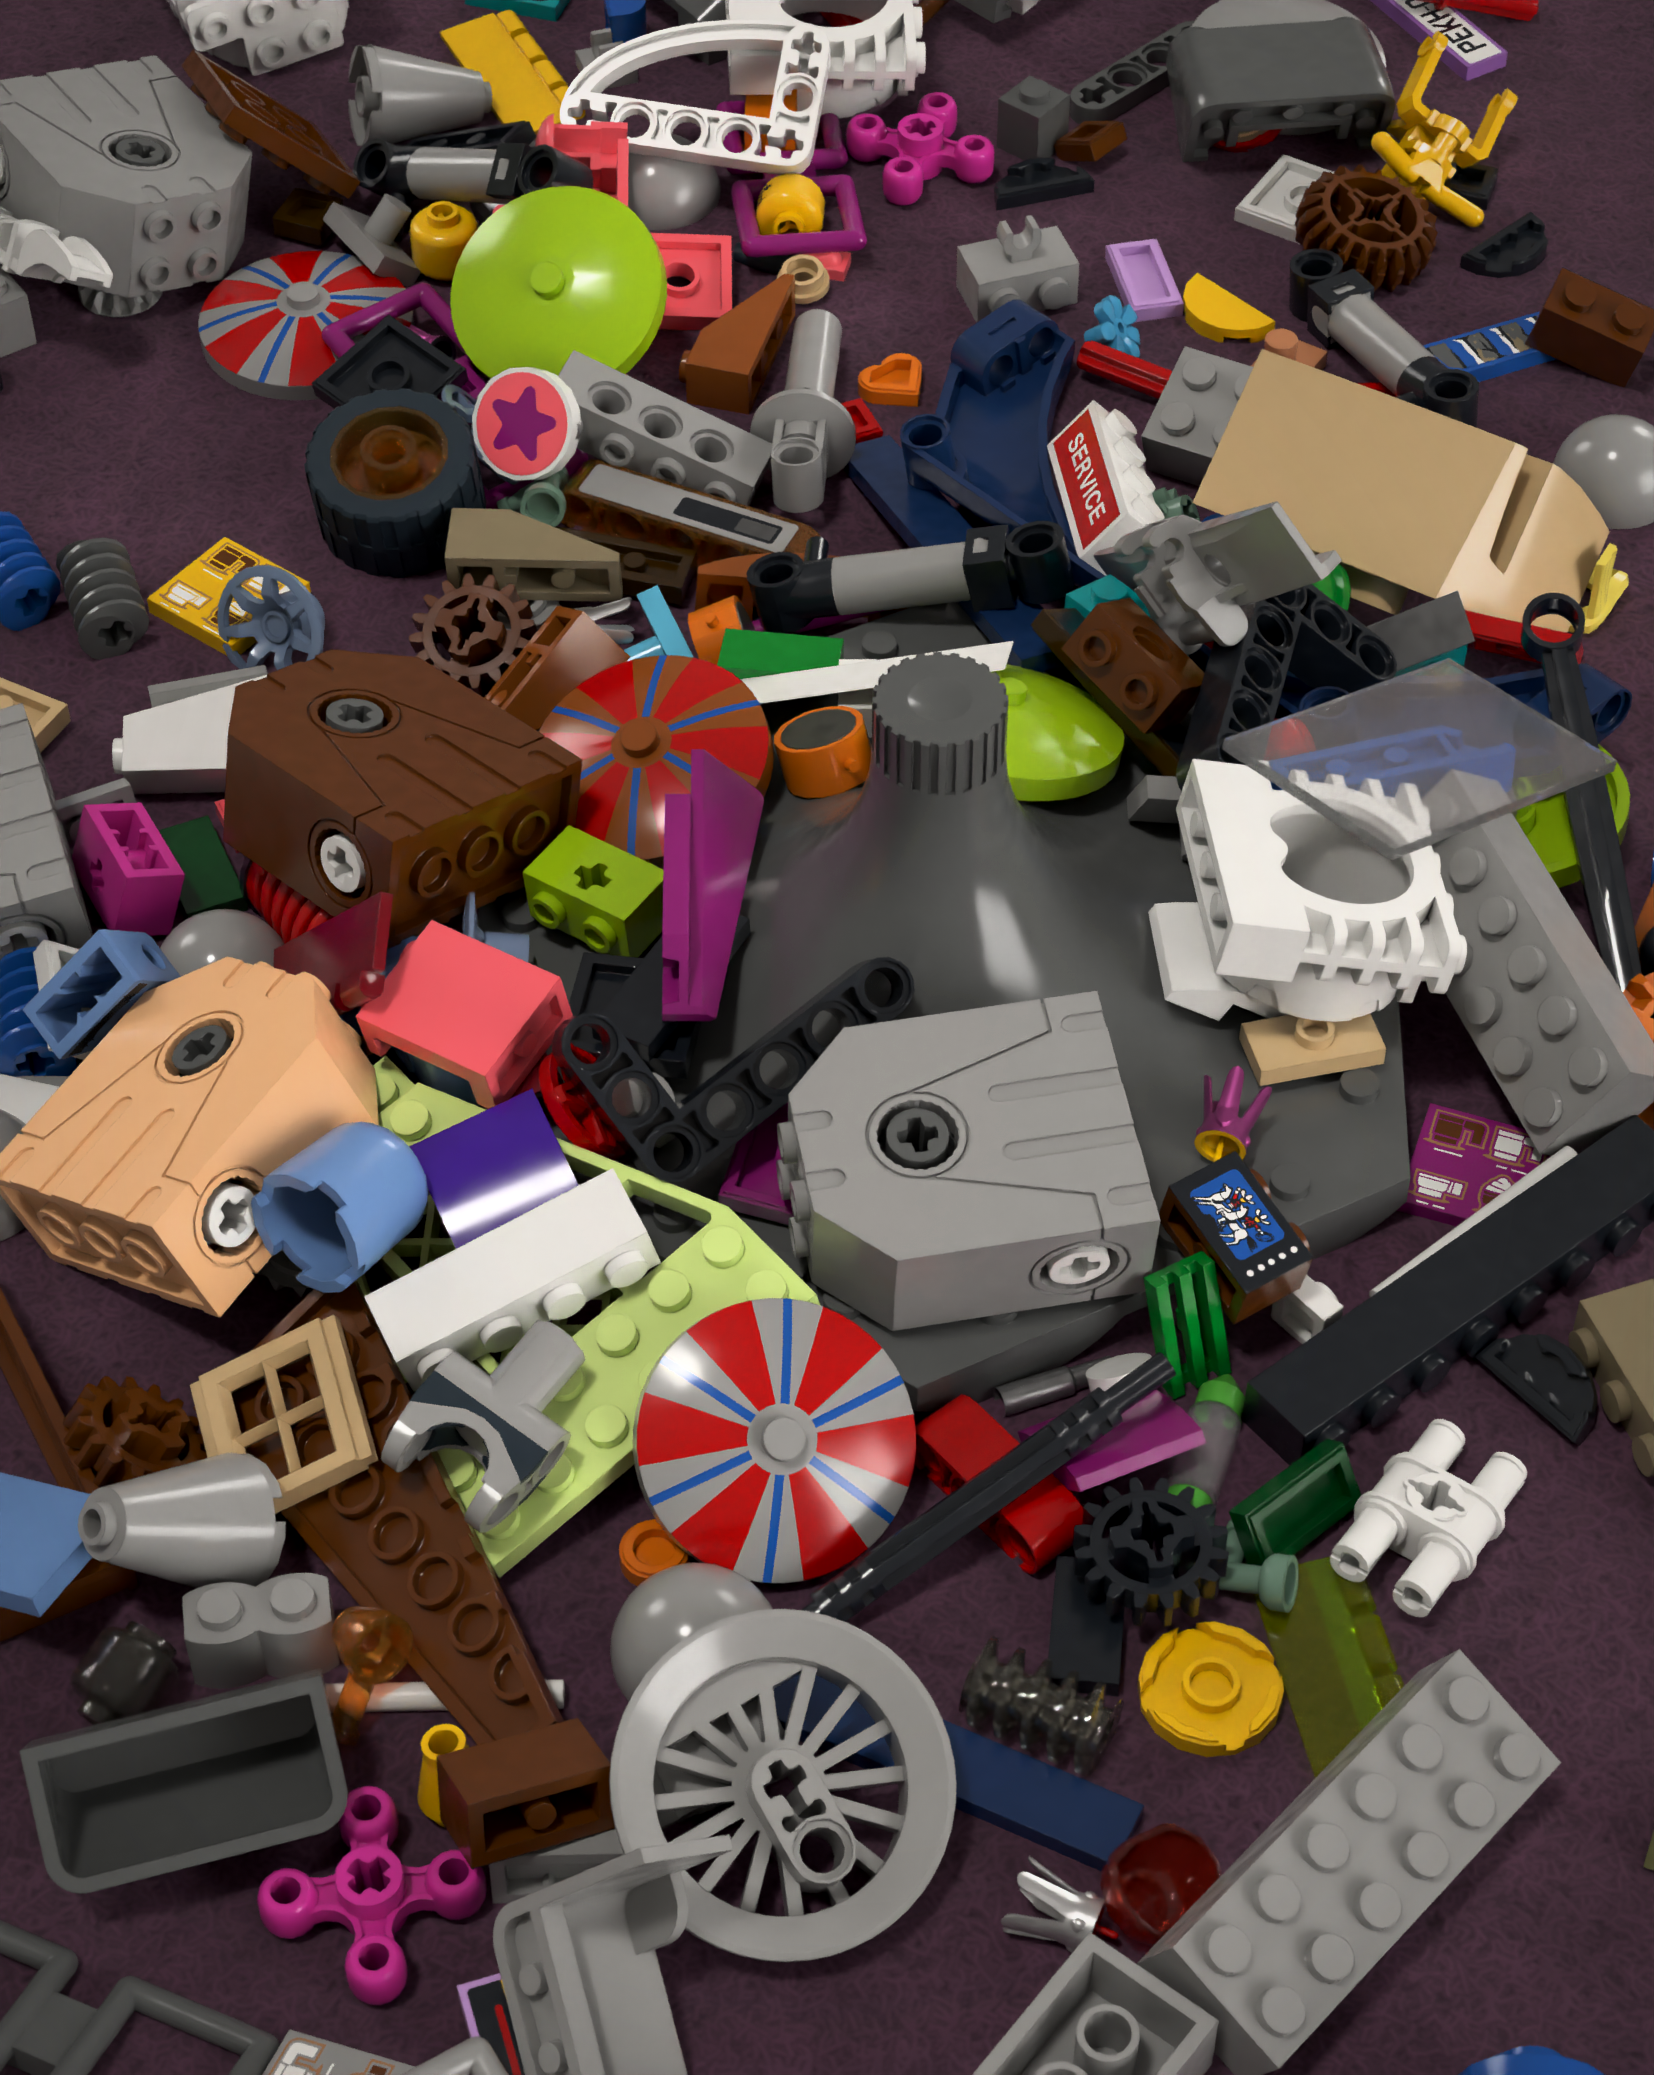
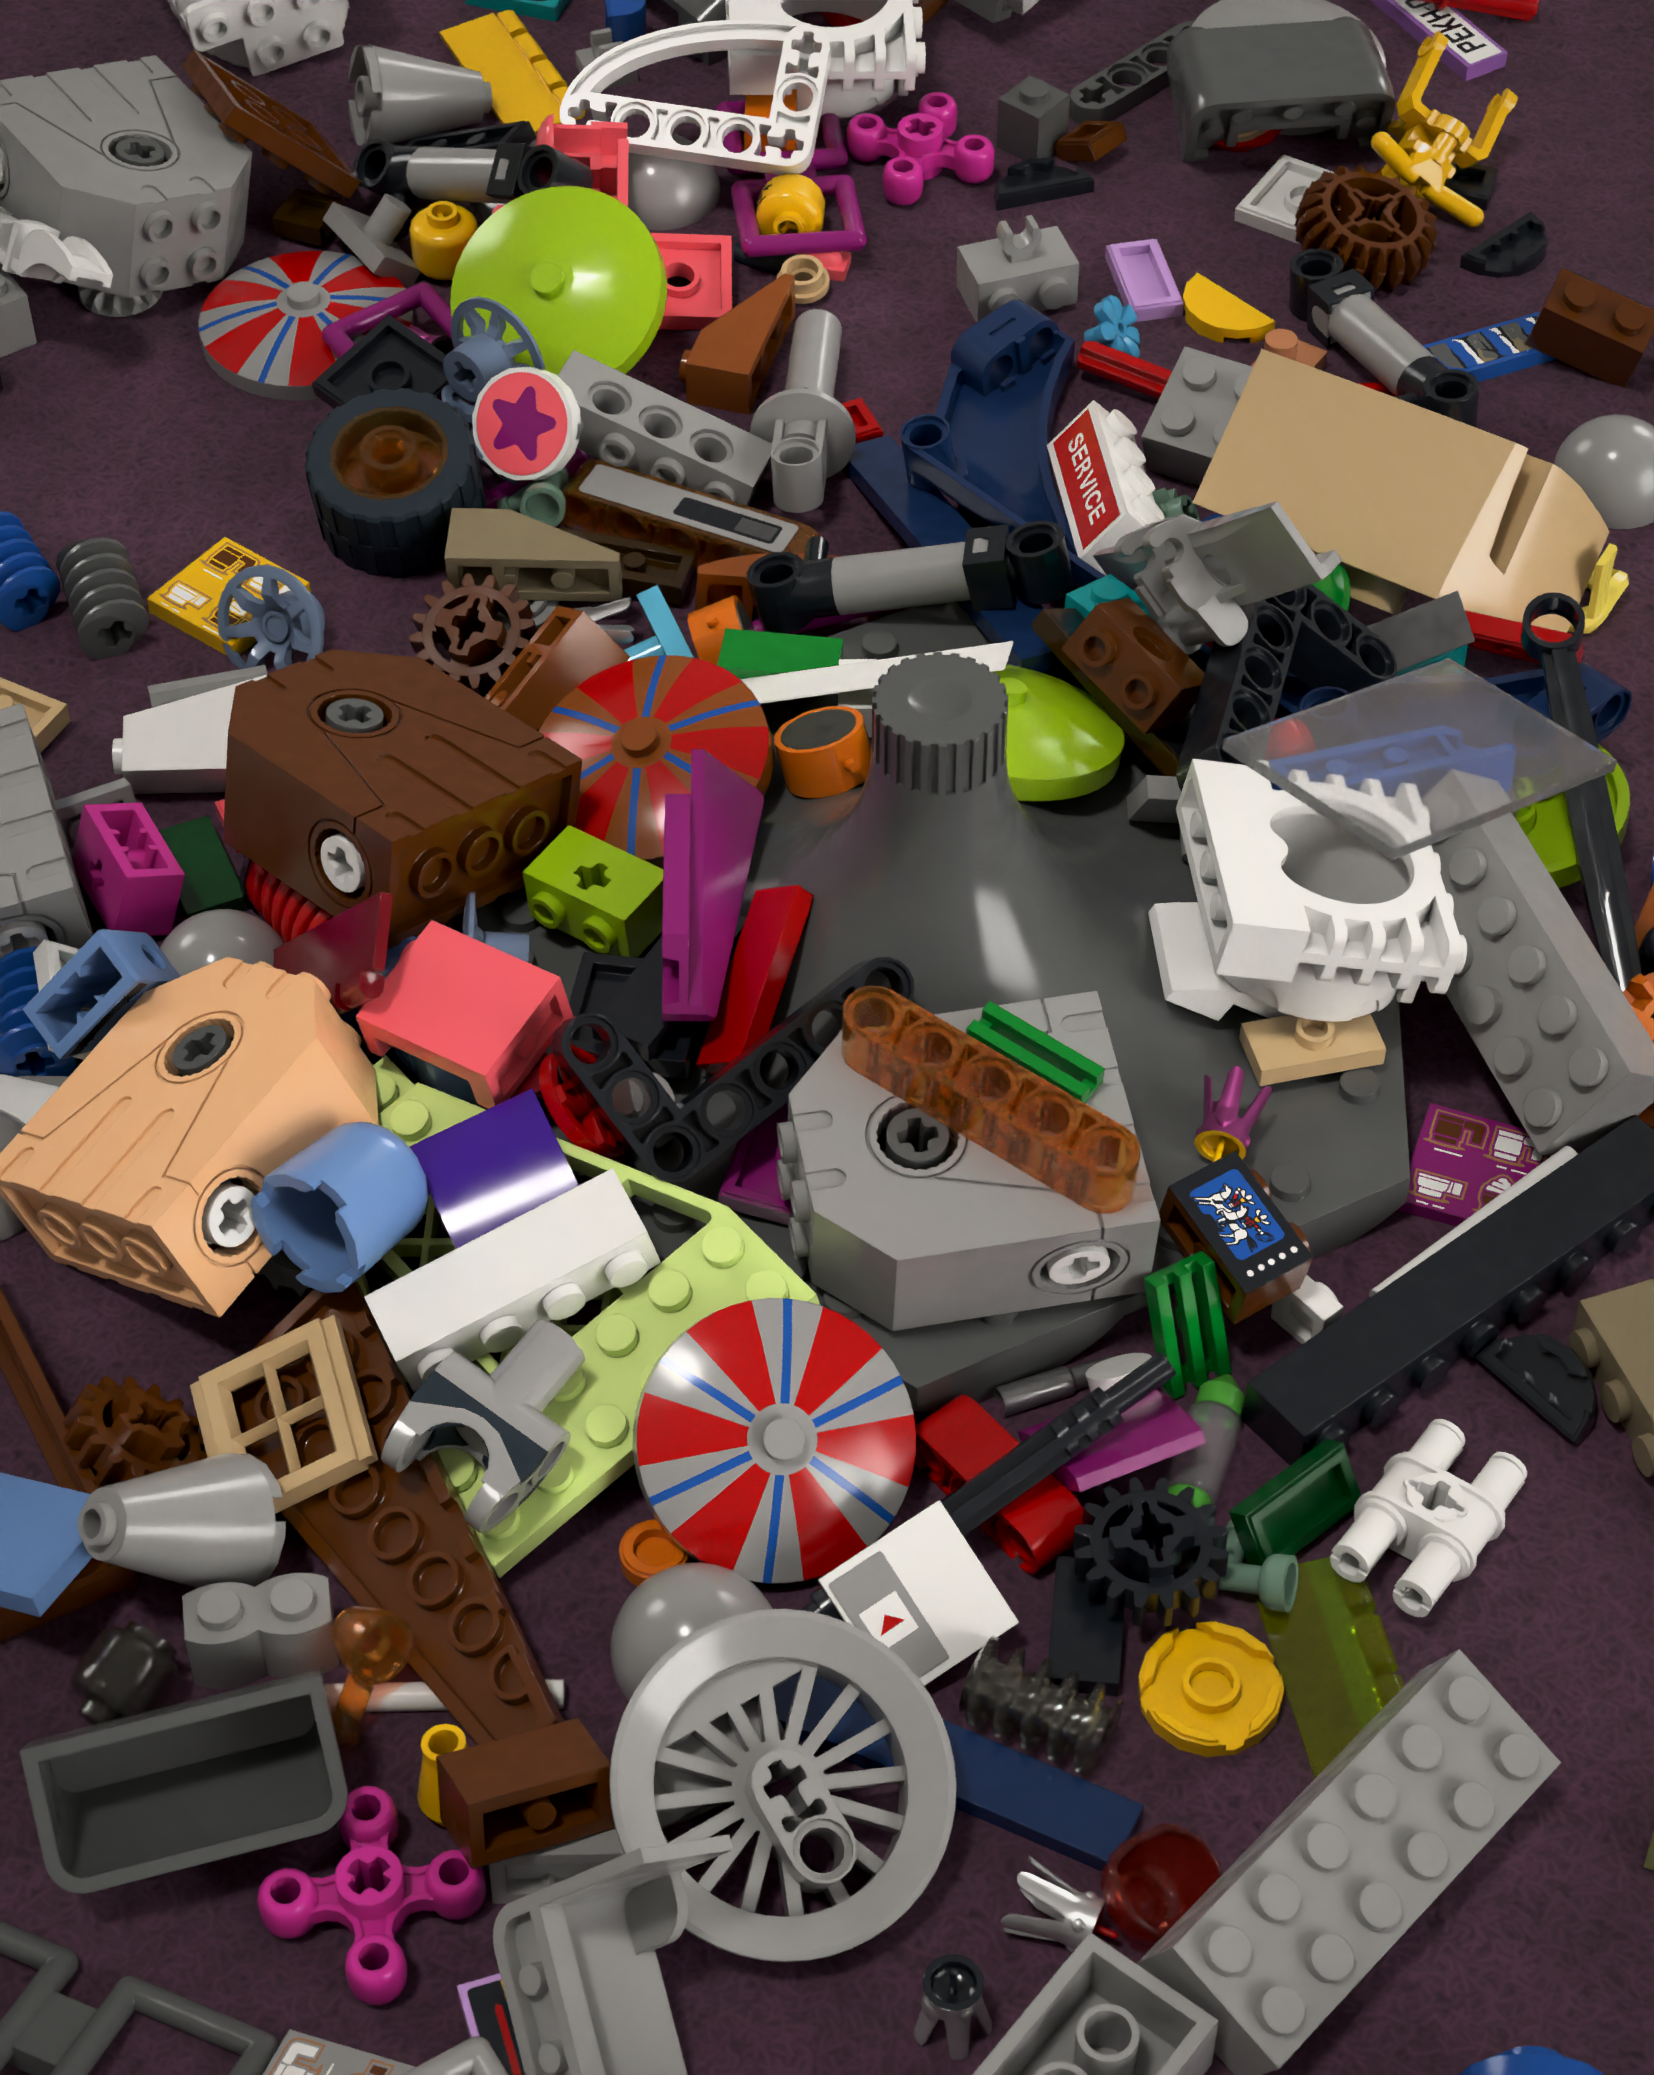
orange tile [858,353,922,407] -> none
none -> sand blue wheel [443,297,545,402]
none -> red tile [696,885,814,1075]
none -> white tile [817,1500,1019,1686]
none -> clear orange beam [841,986,1140,1214]
none -> piece [914,1954,993,2060]
none -> green tile [950,1001,1105,1129]

